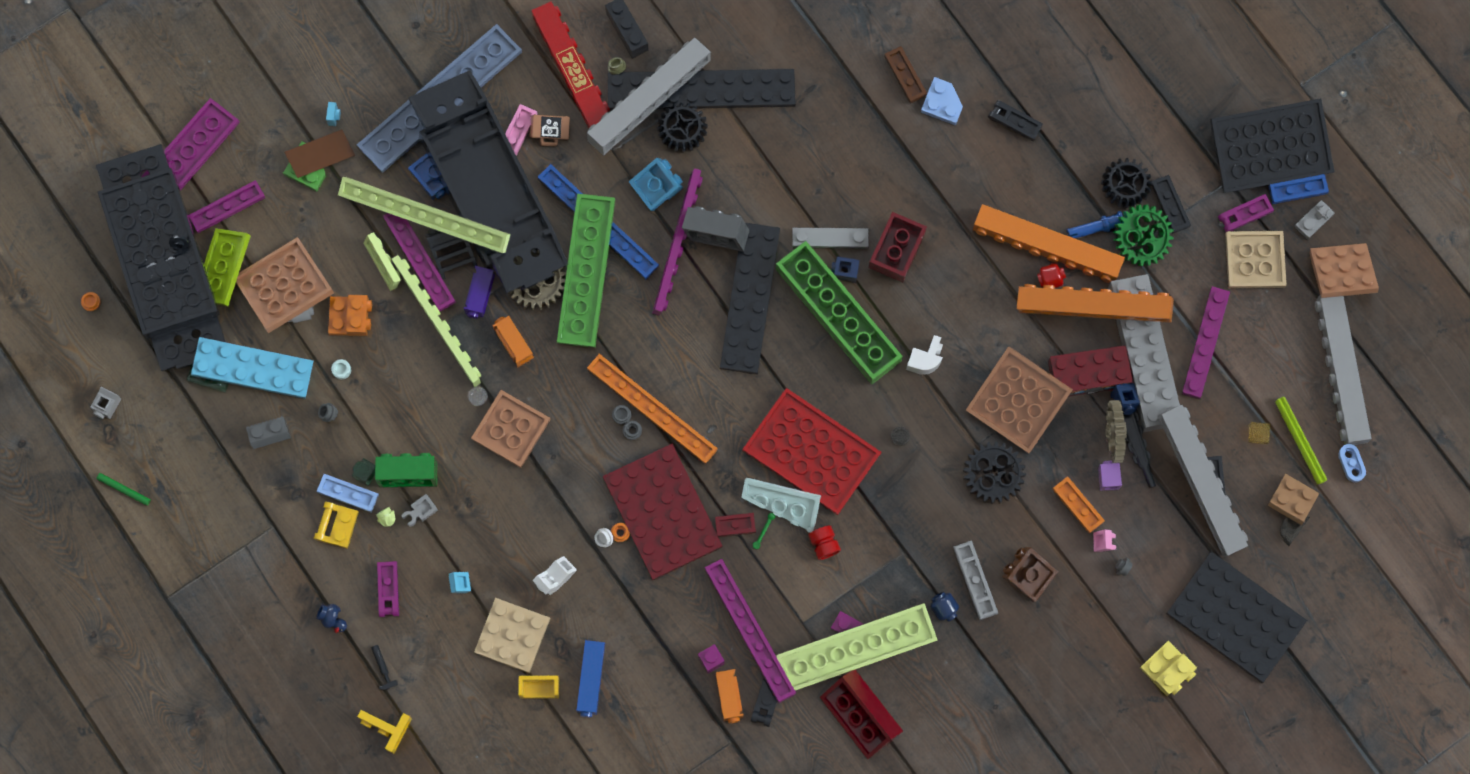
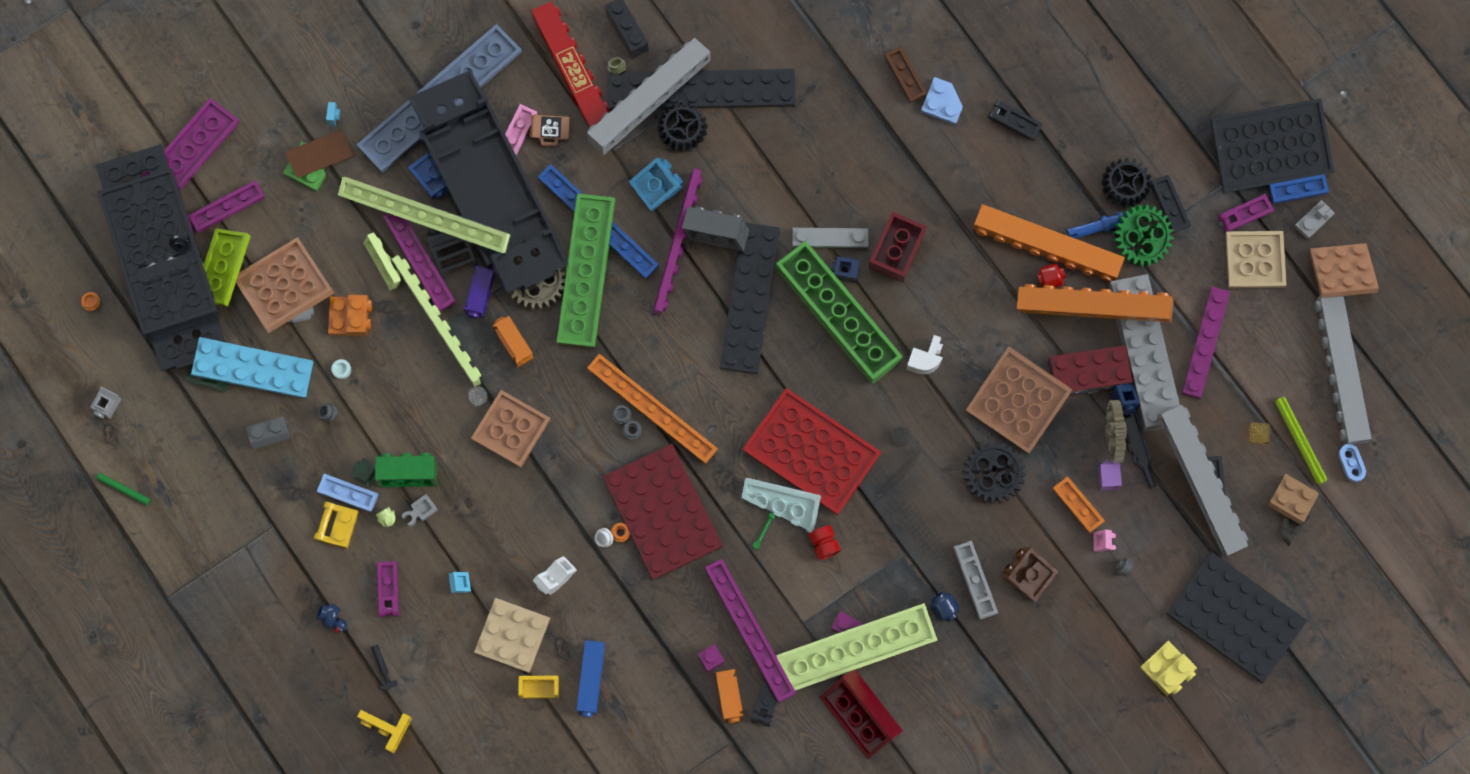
dark red plate [715,513,756,537] -> none

